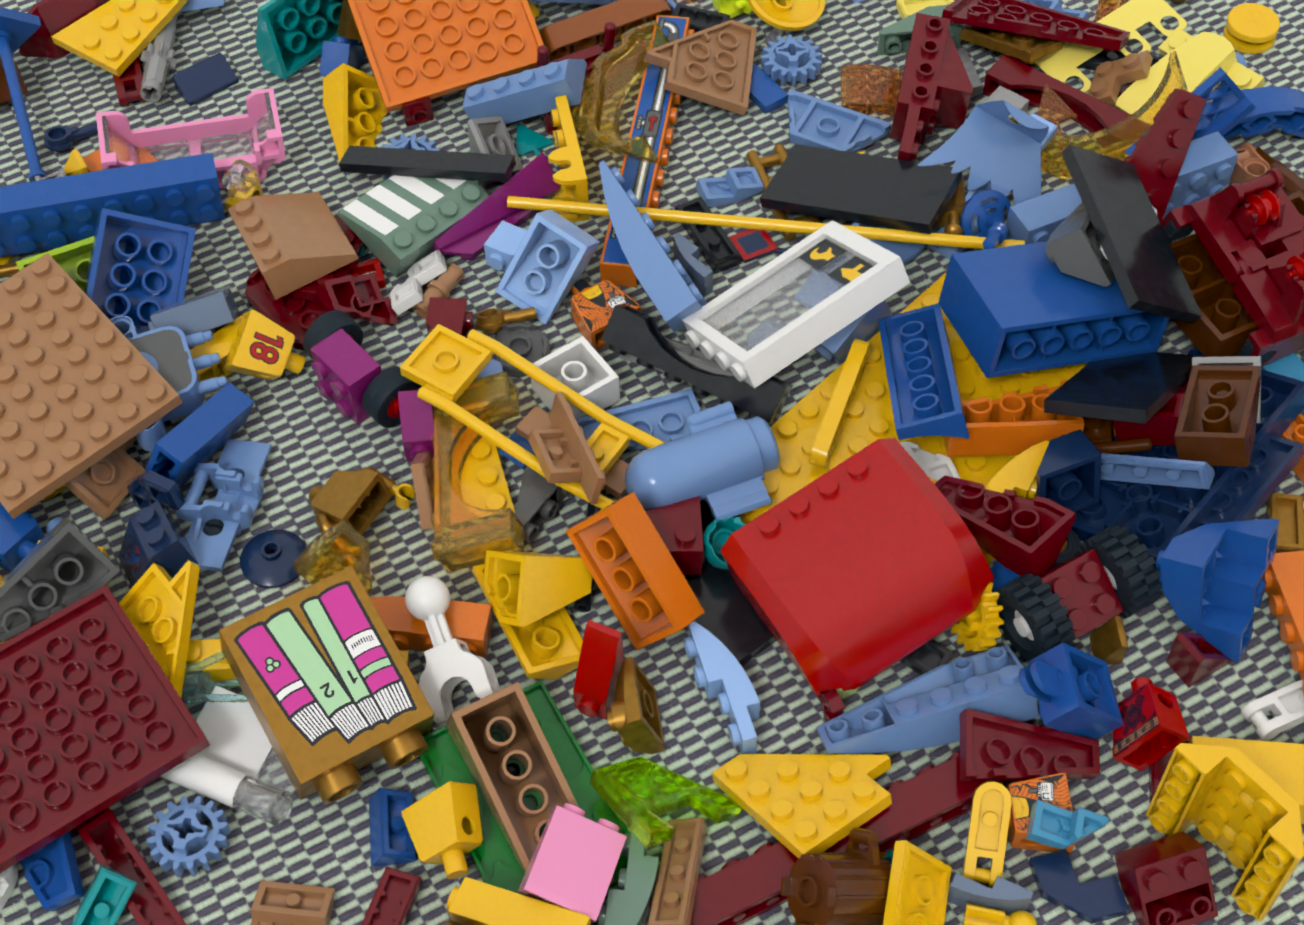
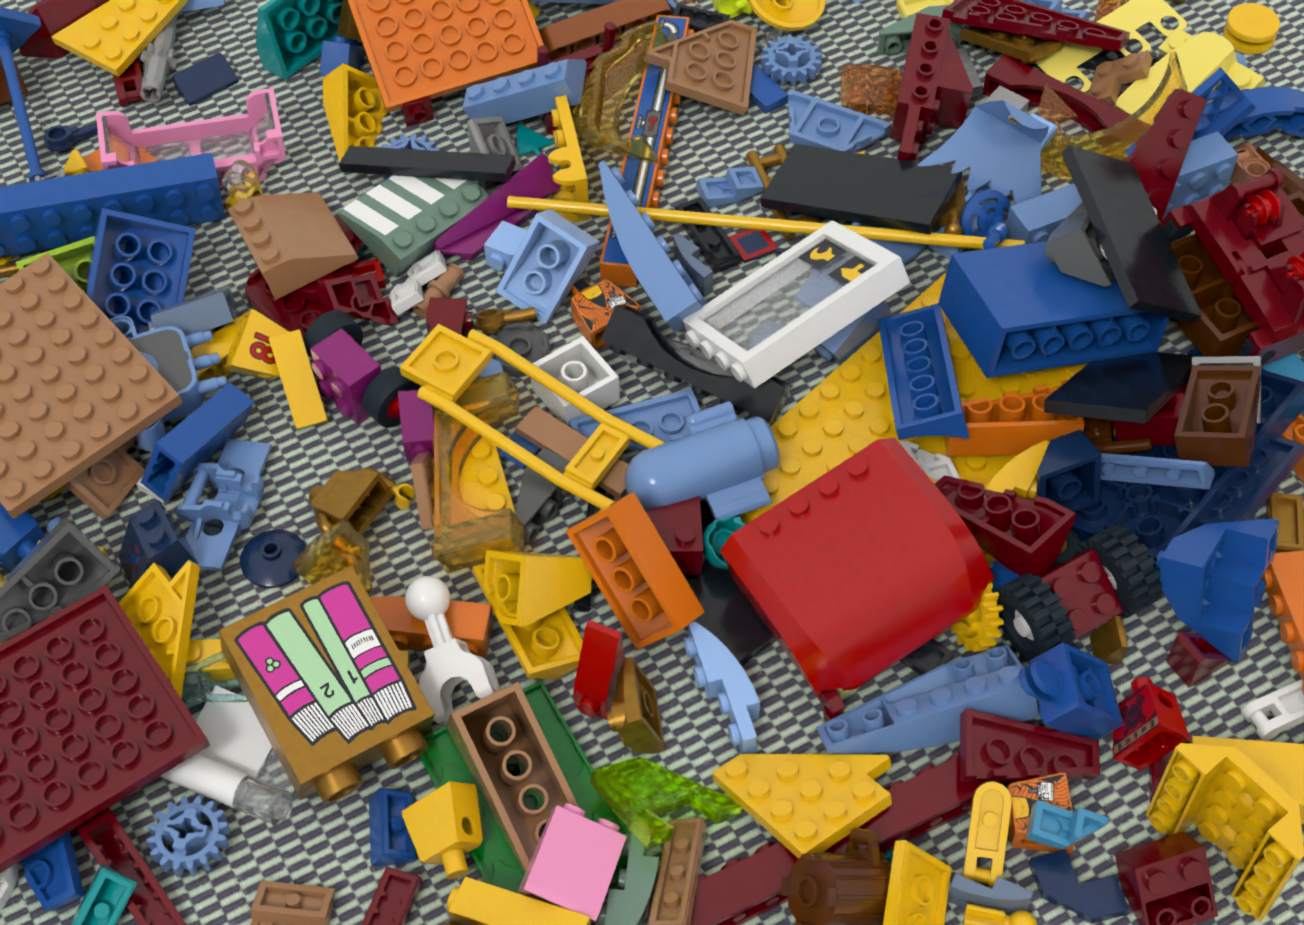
dark blue tile [127,470,185,511] -> none
medium nougat bracket [528,392,606,505] -> none
yellow beam [809,338,871,468] -> none
none -> yellow tile [269,329,328,431]

